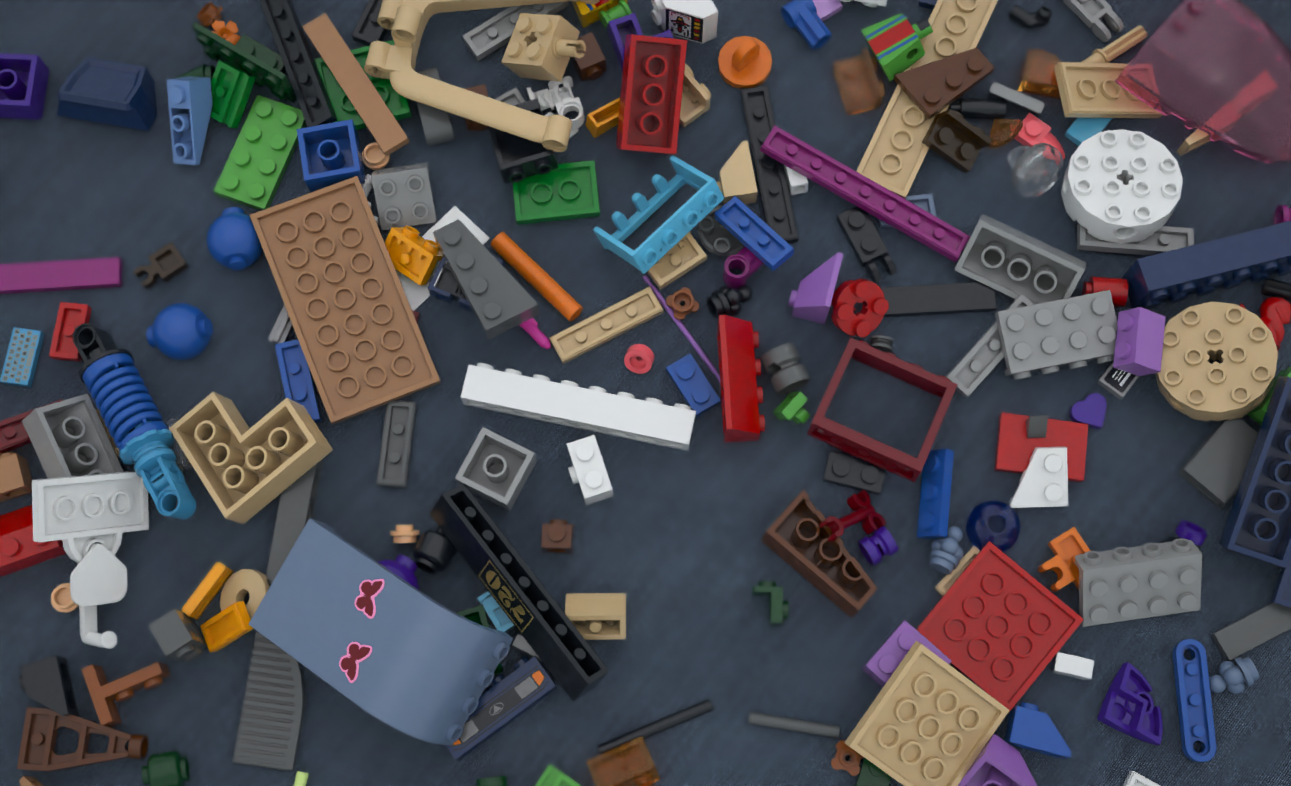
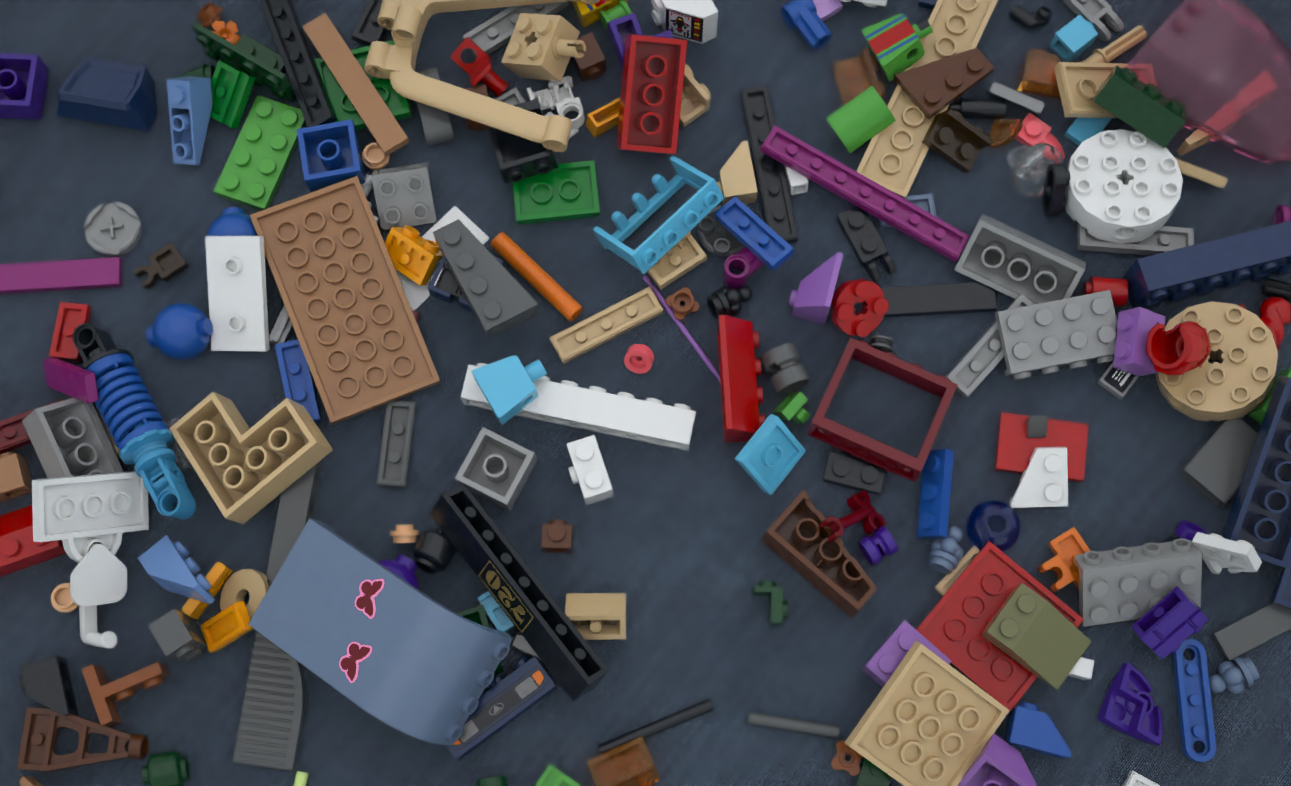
tile [0,327,45,388] -> none
dark pink piece [519,318,551,349] -> none
blue plate [666,353,721,418] -> none
orange tile [718,36,772,89] -> none
dark purple tile [1069,393,1107,430] -> none
none -> magenta tile [43,357,99,403]
none -> light grey tile [84,202,142,257]
none -> medium blue slope [138,535,215,604]
none -> white plate [205,236,270,352]
none -> red bracket [450,37,509,97]
none -> medium azure torso [471,355,547,425]
none -> medium azure plate [735,414,806,495]
none -> bright green brick [826,85,896,153]
none -> olive slope [981,583,1092,691]
none -> black plate [1042,163,1070,217]
none -> medium azure brick [1049,14,1098,62]
none -> dark green brick [1093,66,1188,148]
none -> dark purple brick [1132,586,1209,659]
none -> red helmet [1146,321,1211,375]
none -> tan tile [1175,157,1228,189]
none -> white wing [1192,532,1262,574]

